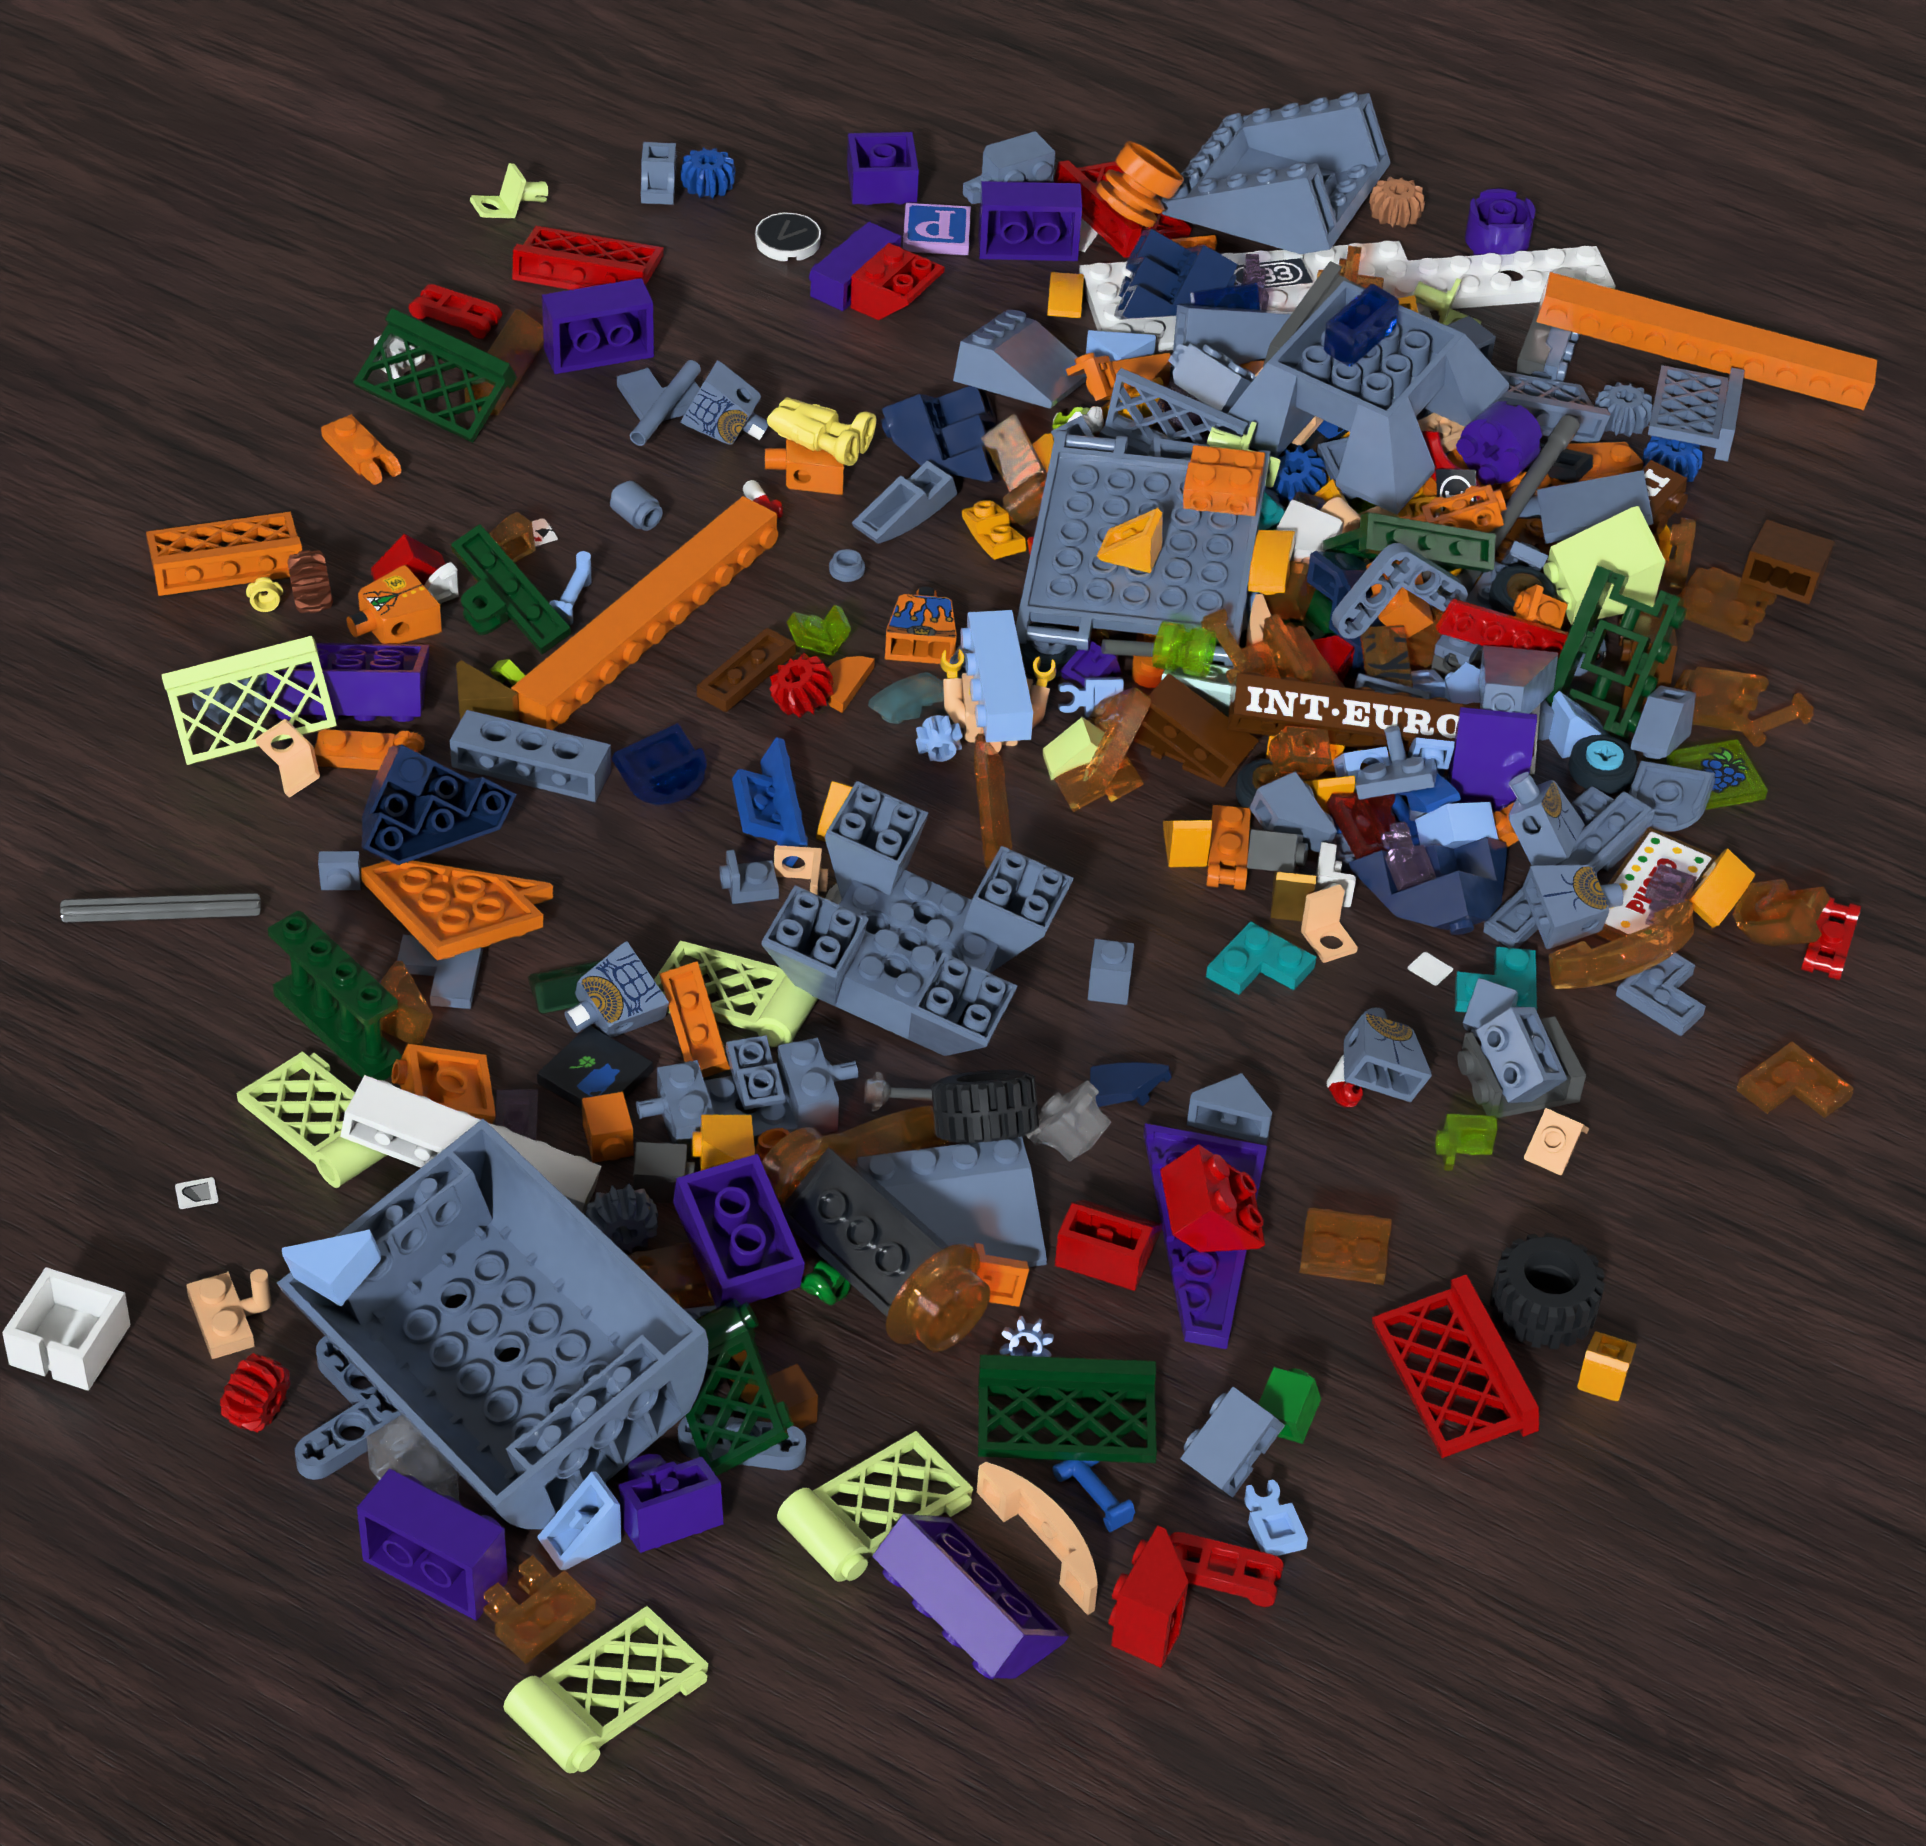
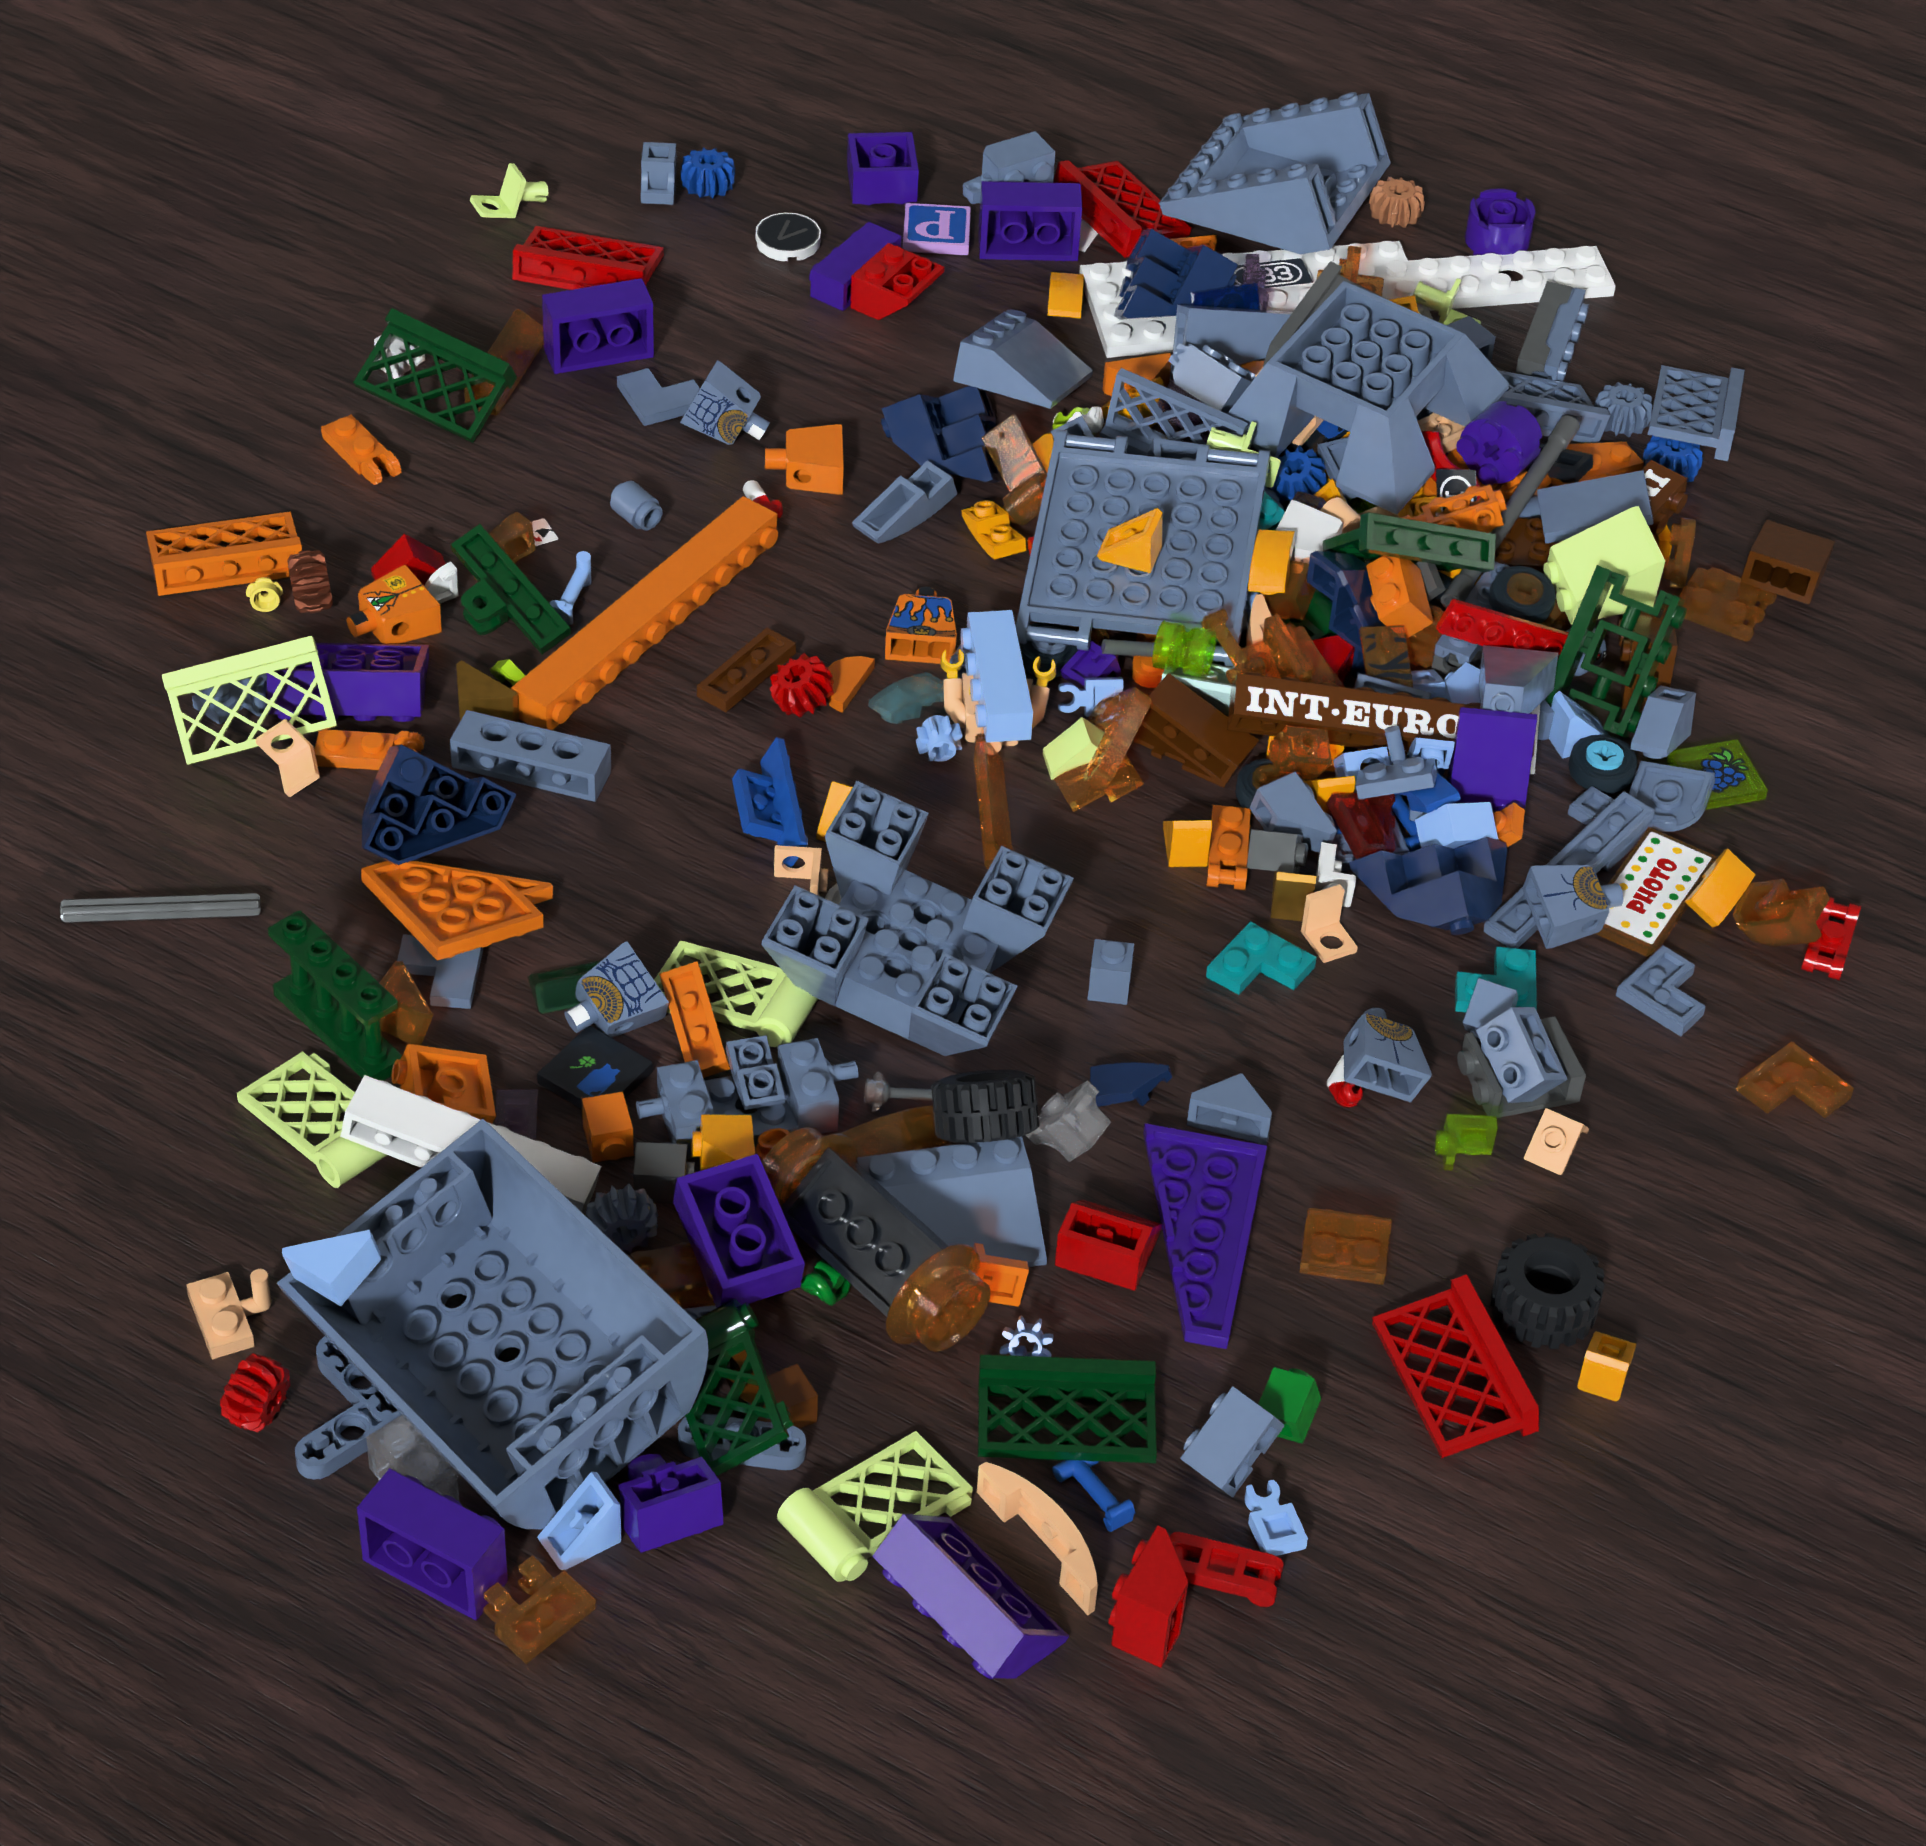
white piece [2,1267,131,1391] -> none
white sticker [175,1177,218,1209] -> none
sand blue plate [318,851,361,890] -> none
red plate [409,284,503,339] -> none
yellowish green piece [503,1606,708,1774] -> none
clear blue slope [611,723,707,805] -> none
sand blue piece [630,360,701,446] -> none
sand blue bracket [719,850,779,904] -> none
light yellow piece [767,397,876,466] -> none
clear neon green bracket [786,605,851,656] -> none
sand blue plate [829,549,865,582] -> none
orange bracket [1066,353,1116,401] -> none
light blue slope [1086,330,1156,362] -> none
orange wheel [1096,141,1184,228] -> none
red slope [1160,1144,1265,1252] -> none
orange plate [1183,445,1265,516] -> none
clear blue brick [1324,284,1399,367] -> none
sand blue beam [1331,543,1468,639] -> none
clear purple plate [1381,822,1437,891] -> none
white sticker [1407,952,1453,986] -> none
sand blue plate [1501,541,1548,571] -> none
sand blue torso [1508,772,1585,866] -> none
orange bracket [1513,584,1568,630] -> none
orange brick [1536,272,1877,410] -> none
clear orange slope [1549,899,1694,989] -> none
clear purple plate [1645,864,1697,929] -> none
clear orange plate [1674,666,1769,731] -> none
clear orange piece [1733,693,1814,747] -> none

